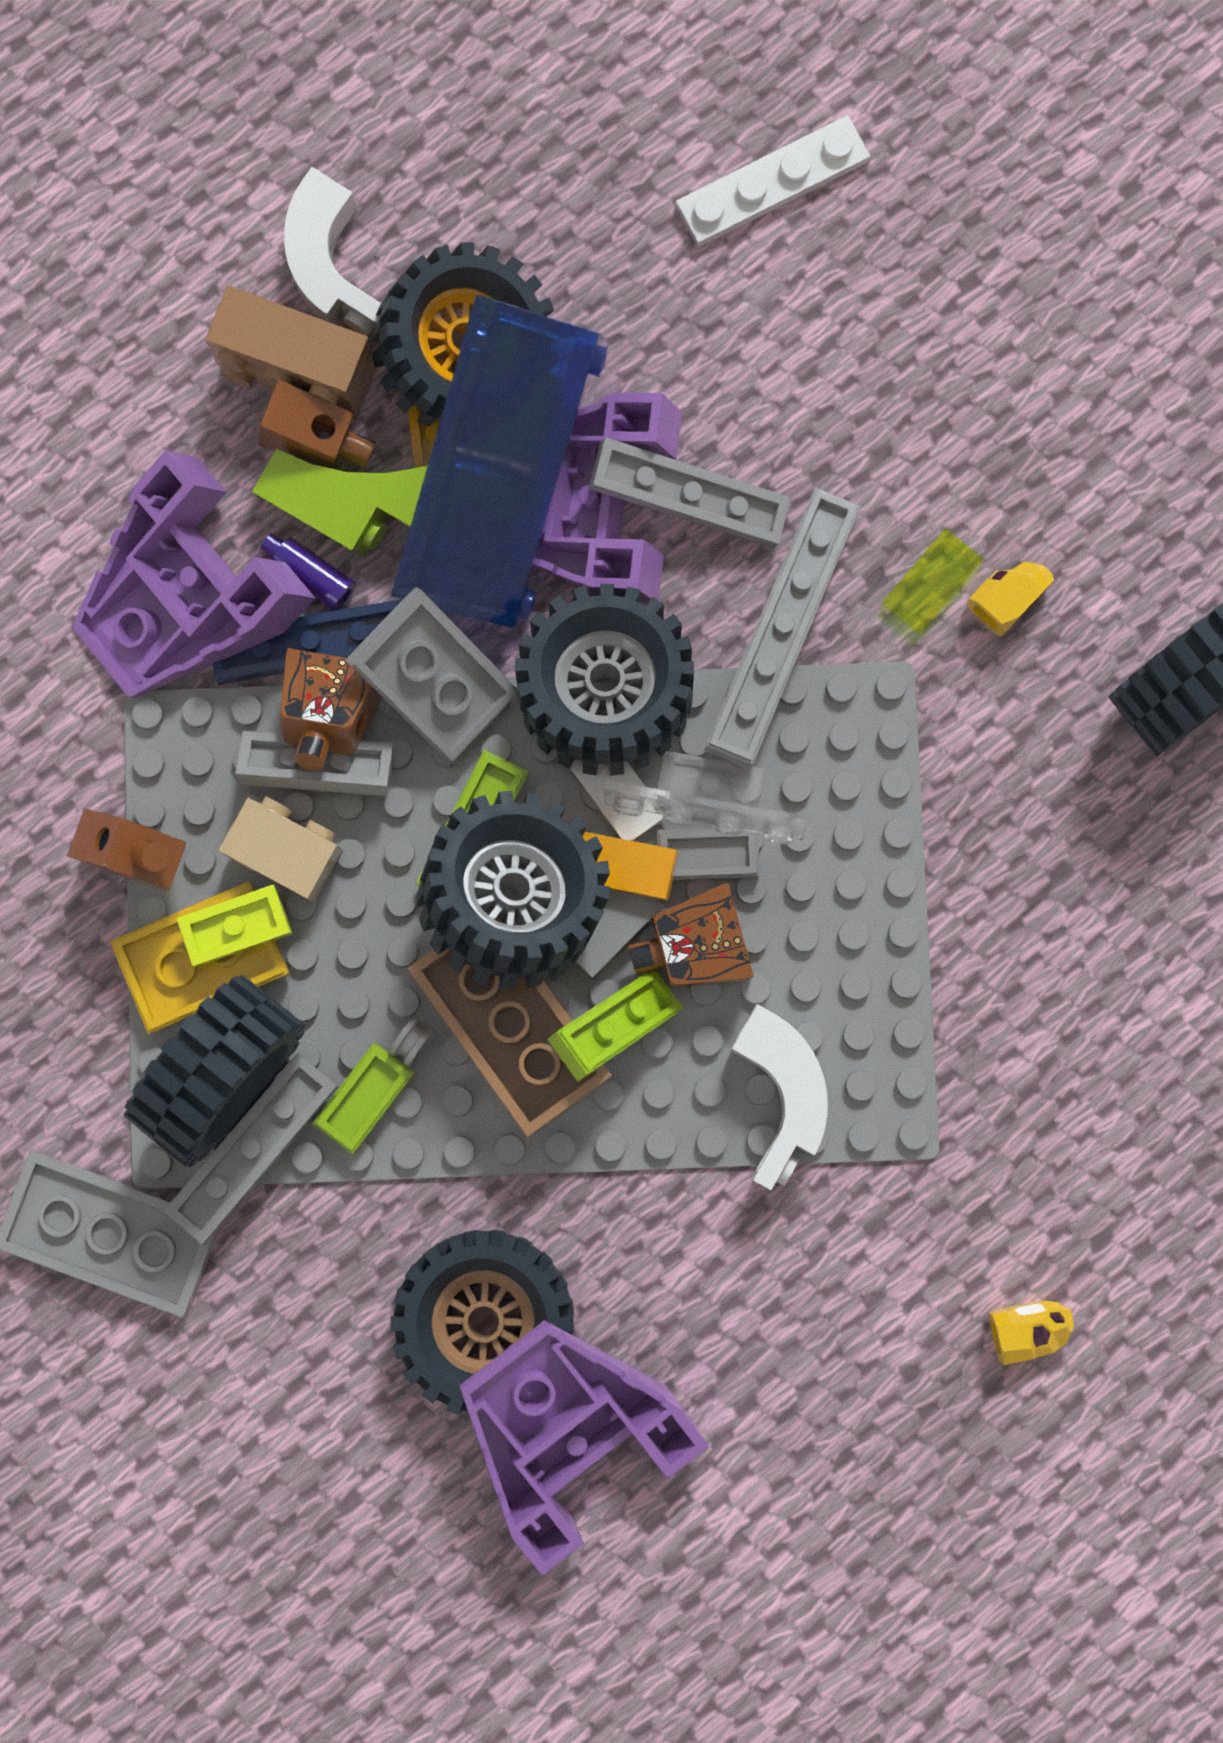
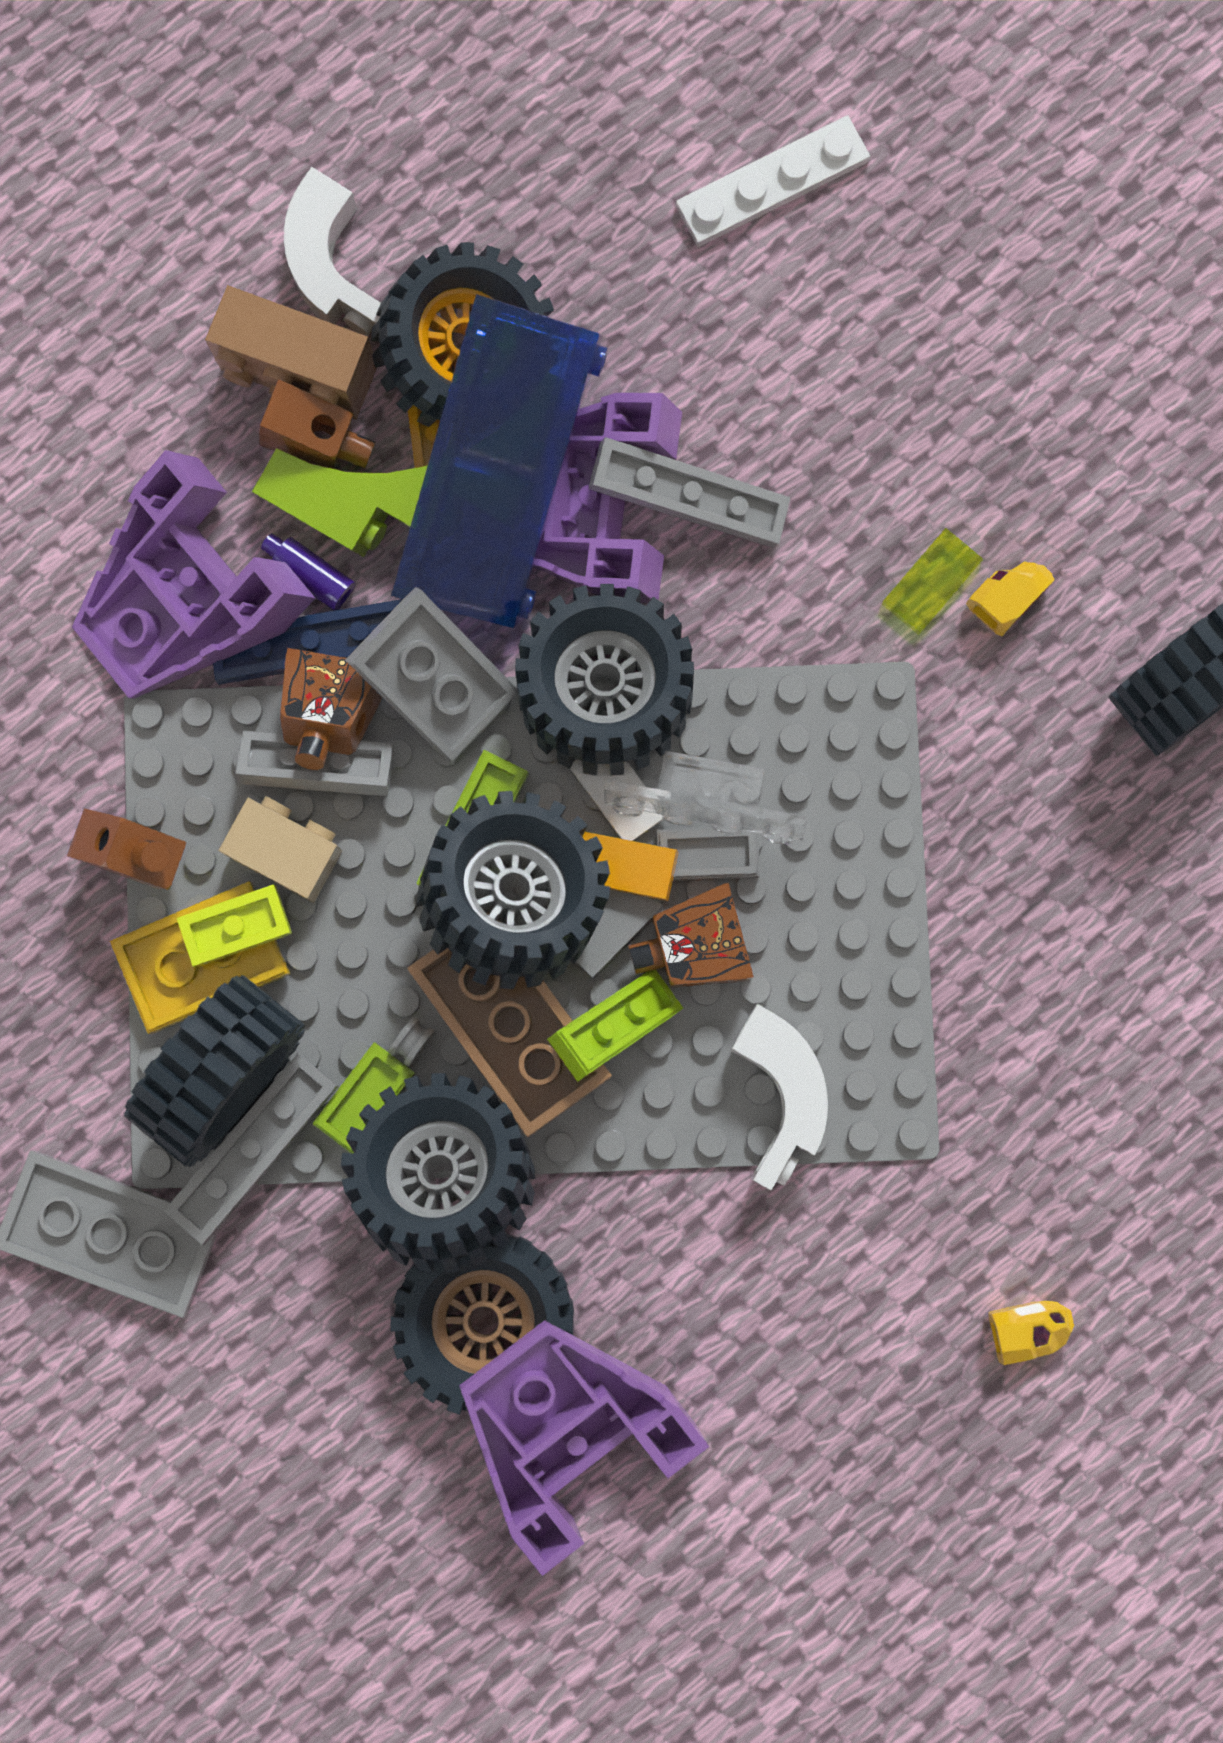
light grey tile [704,488,861,770] -> none
none -> black wheel [341,1073,536,1273]

